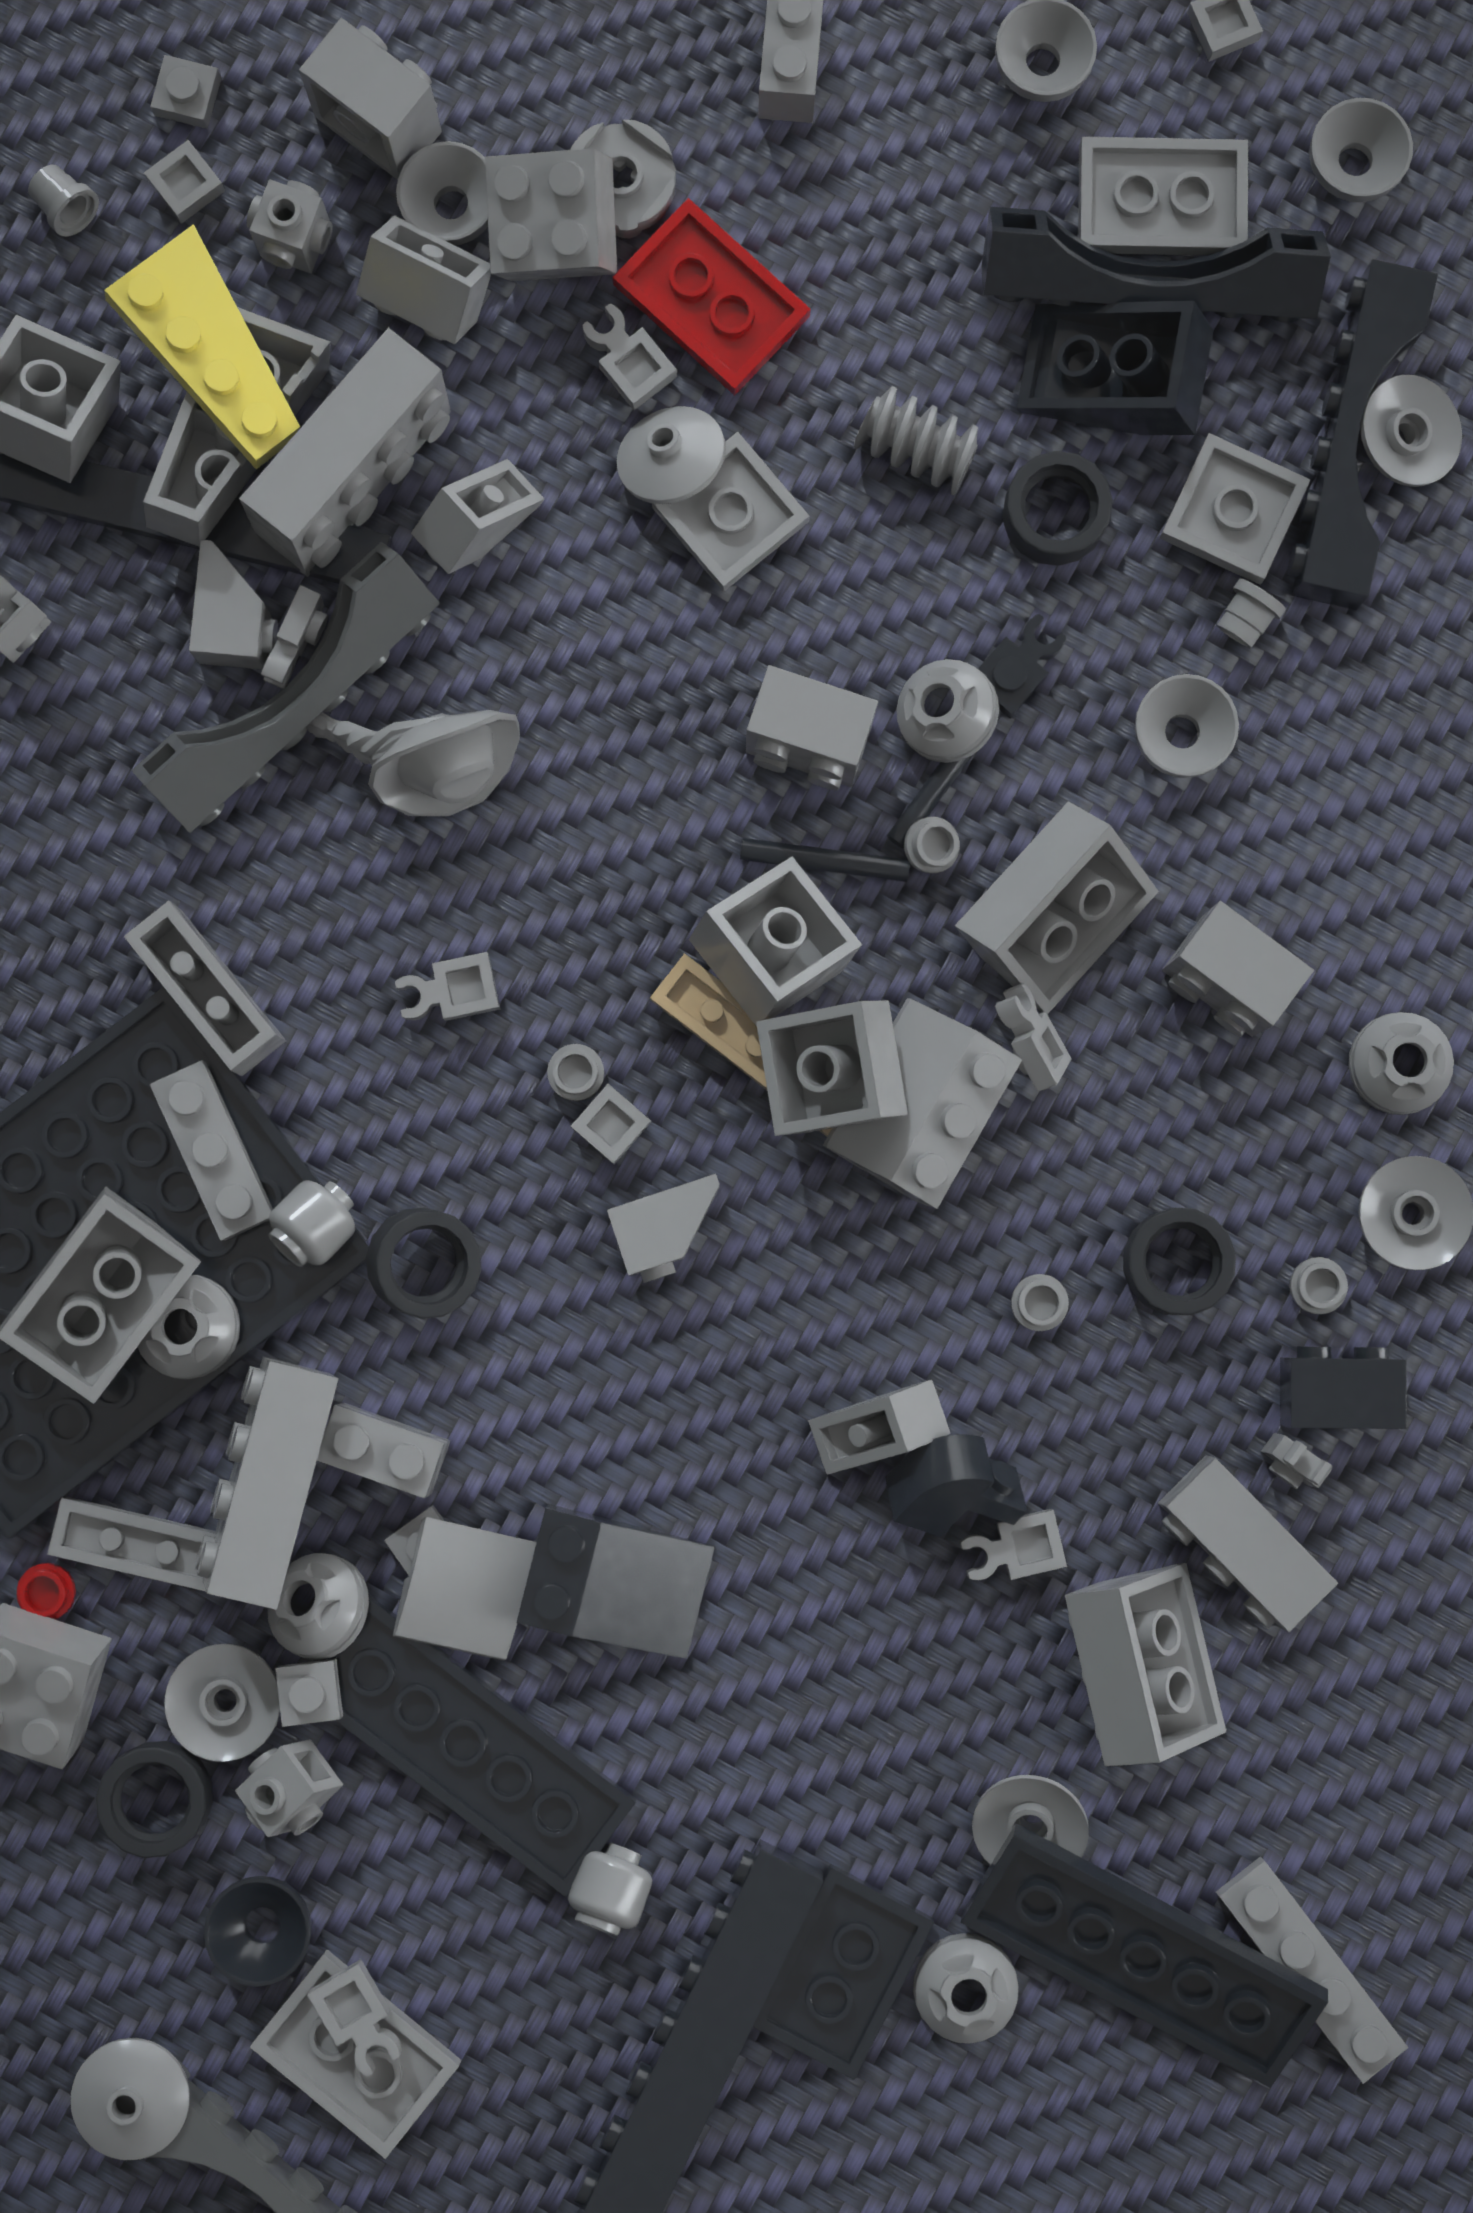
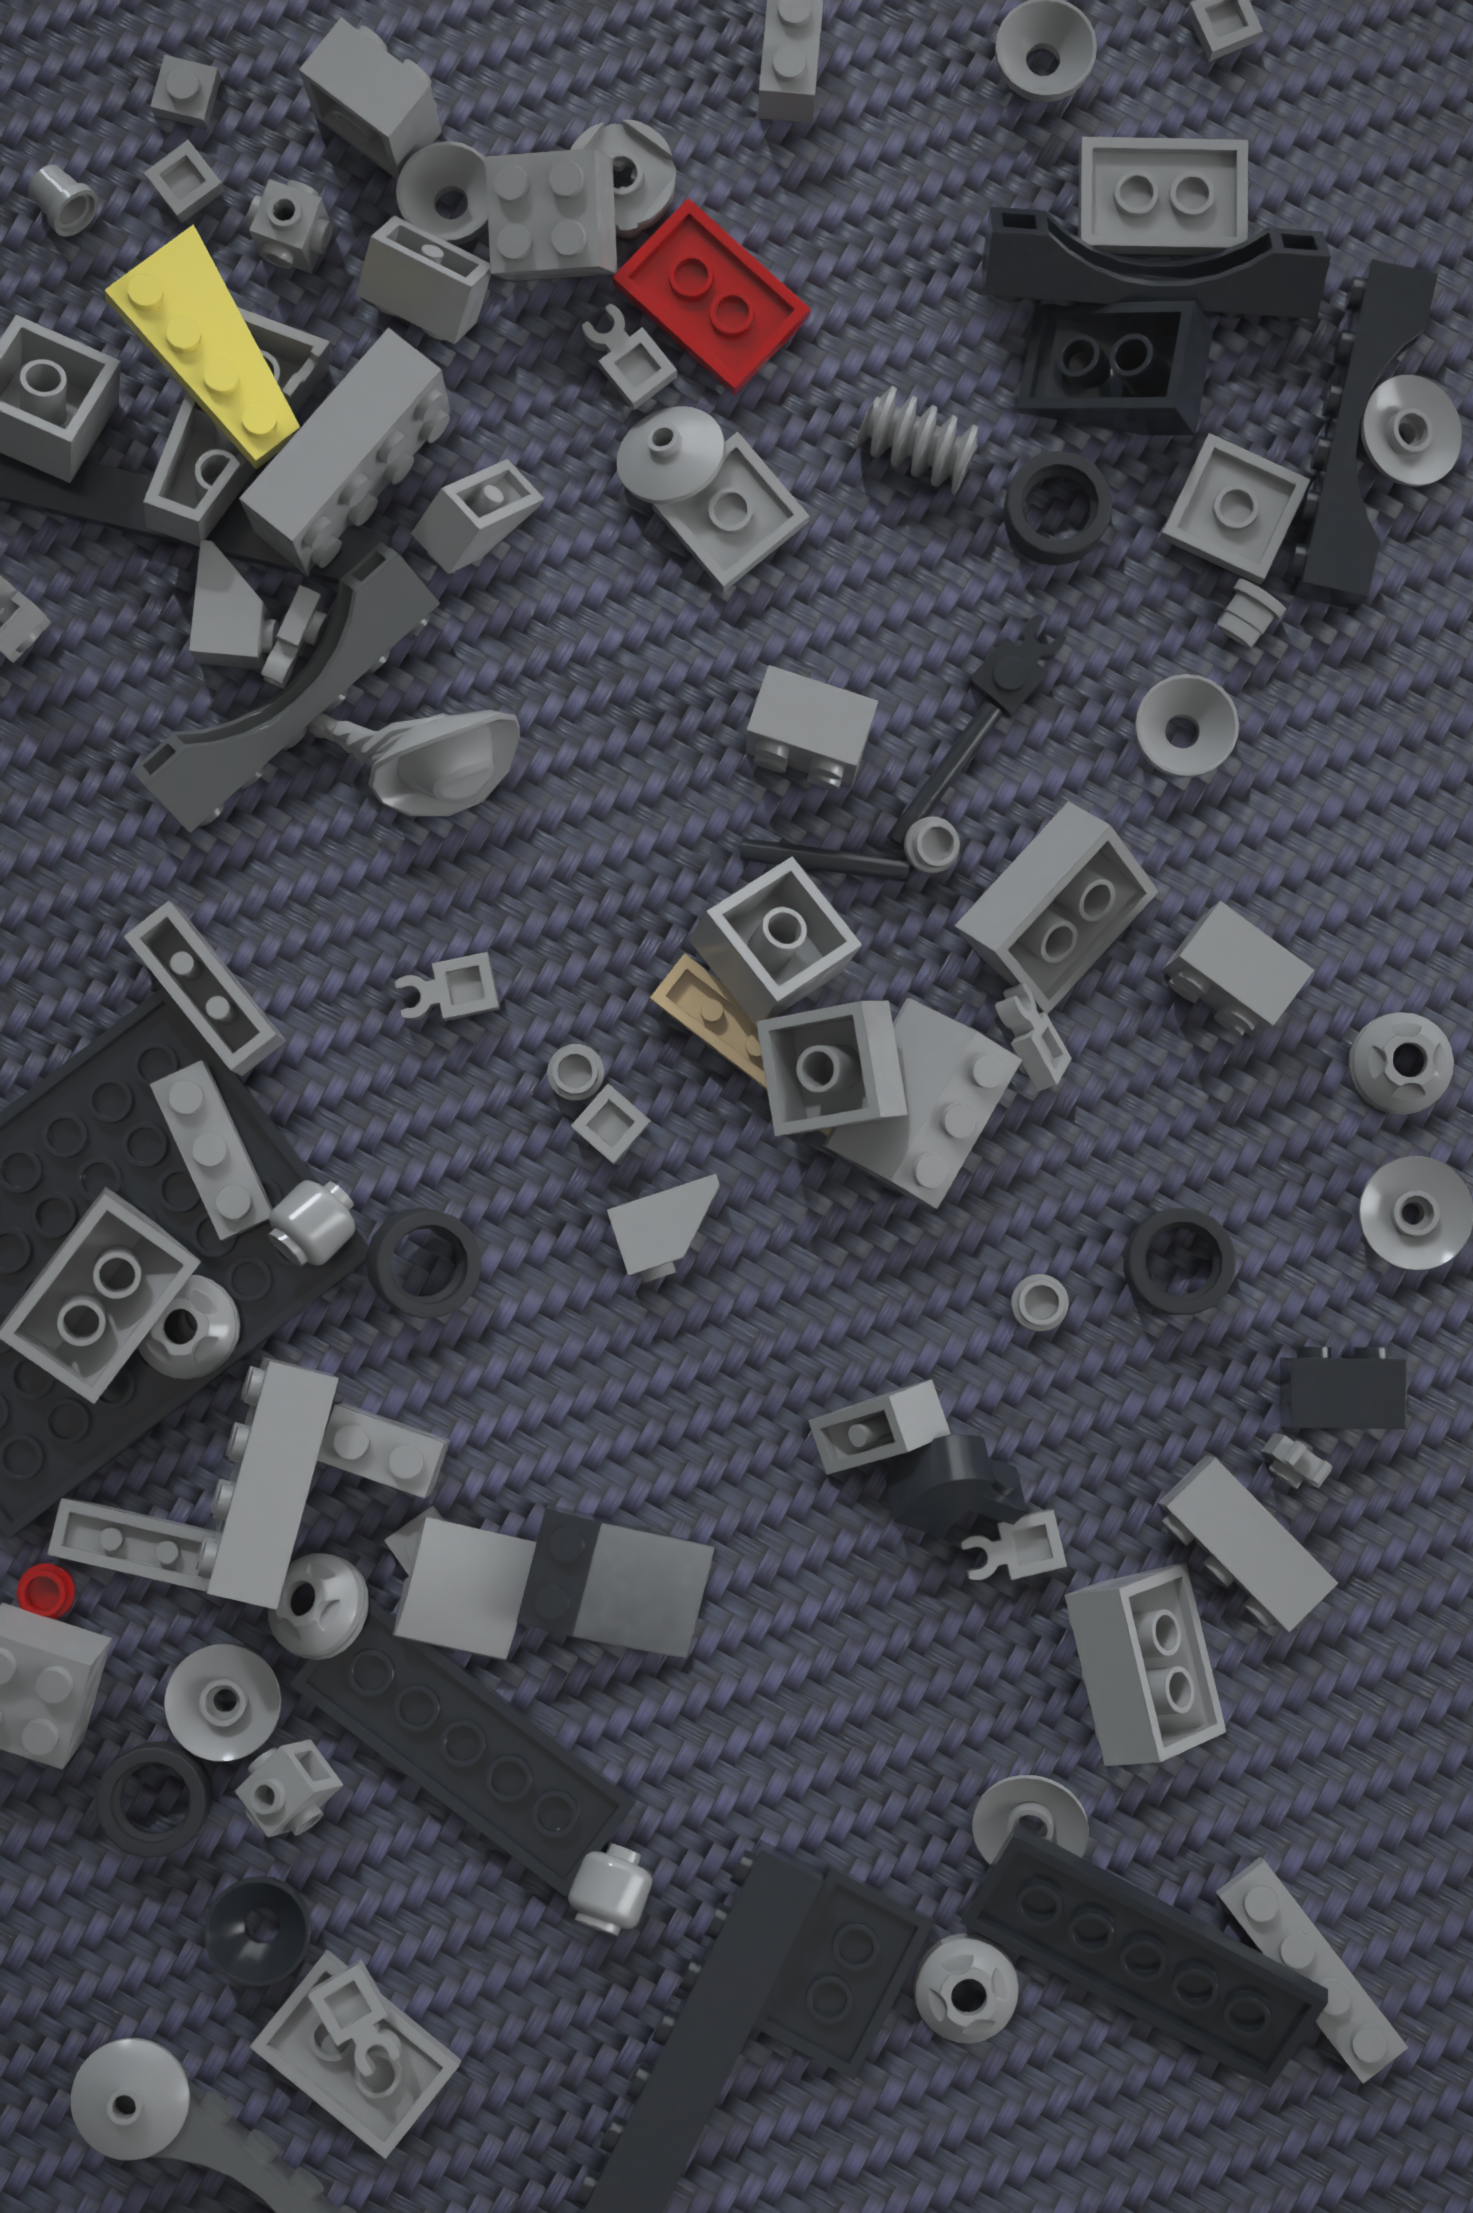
light grey plate [275,1658,343,1727] -> none
light grey piece [897,659,999,763] -> none
light grey plate [1289,1257,1348,1314] -> none
light grey piece [1309,98,1413,202] -> none

